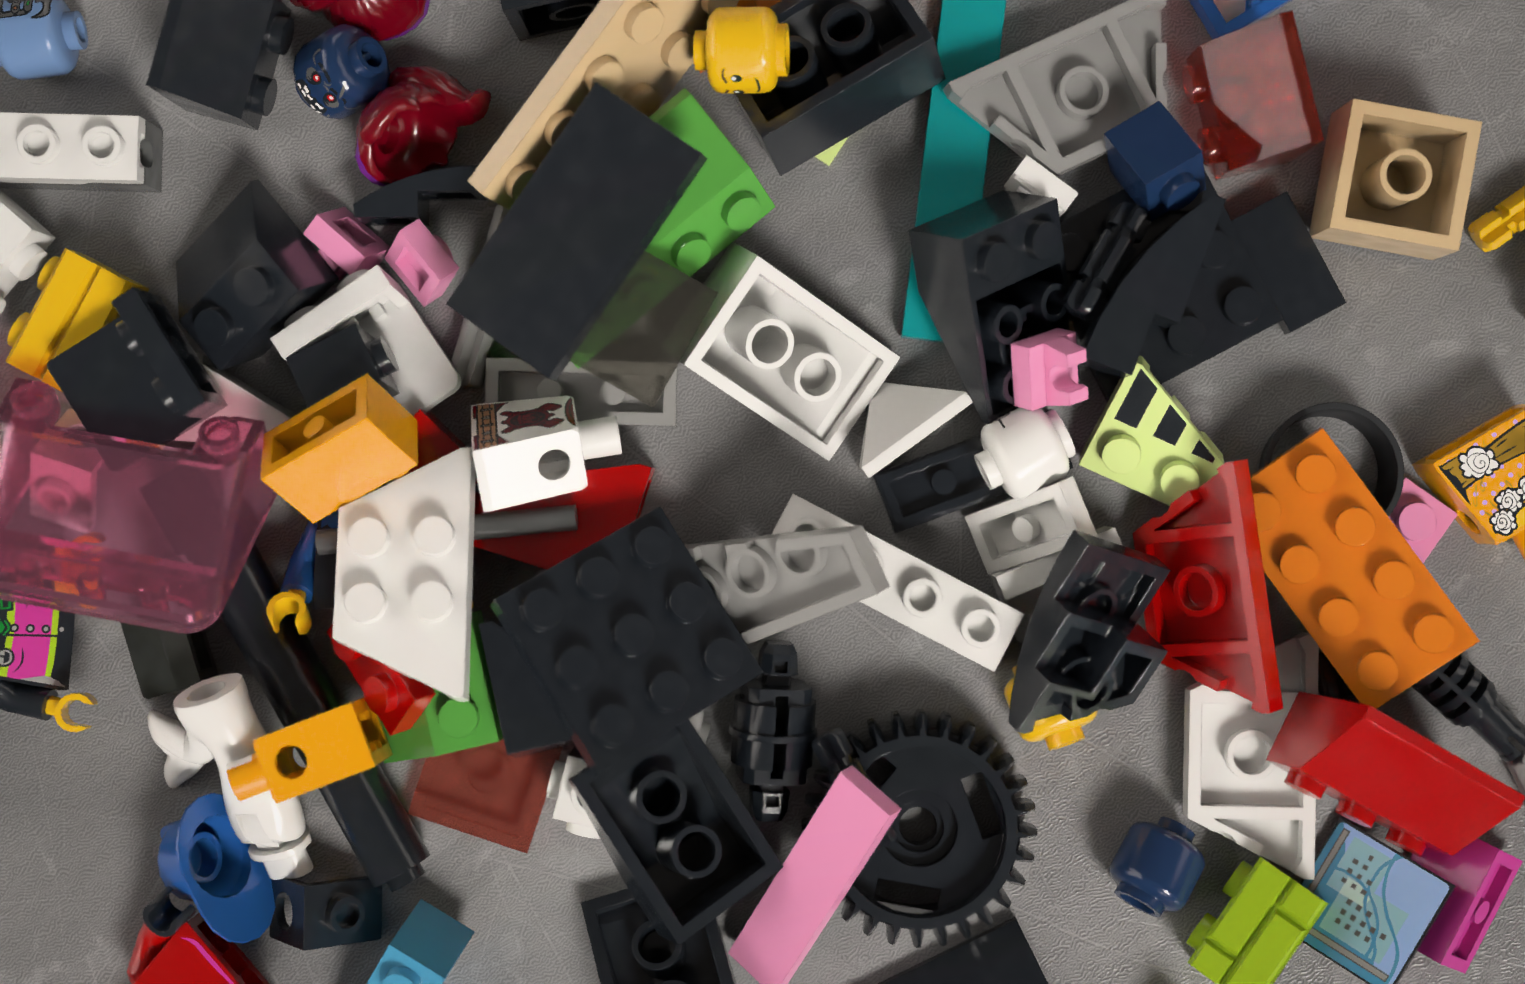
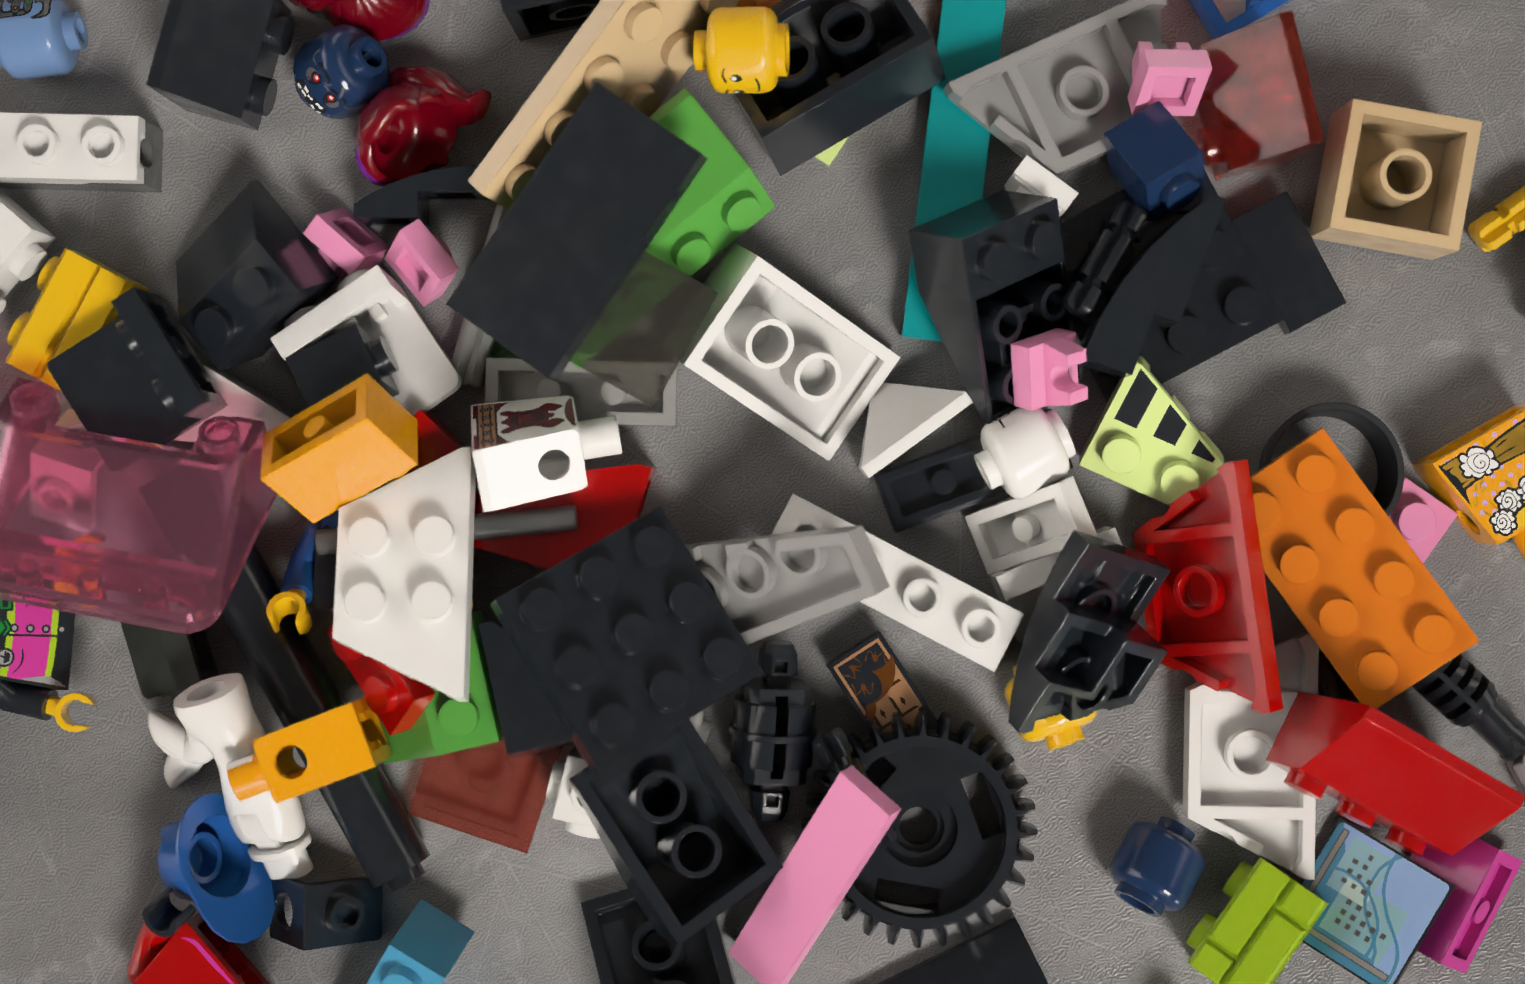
none -> tile [826,630,938,769]
none -> bright pink tile [1127,41,1212,116]

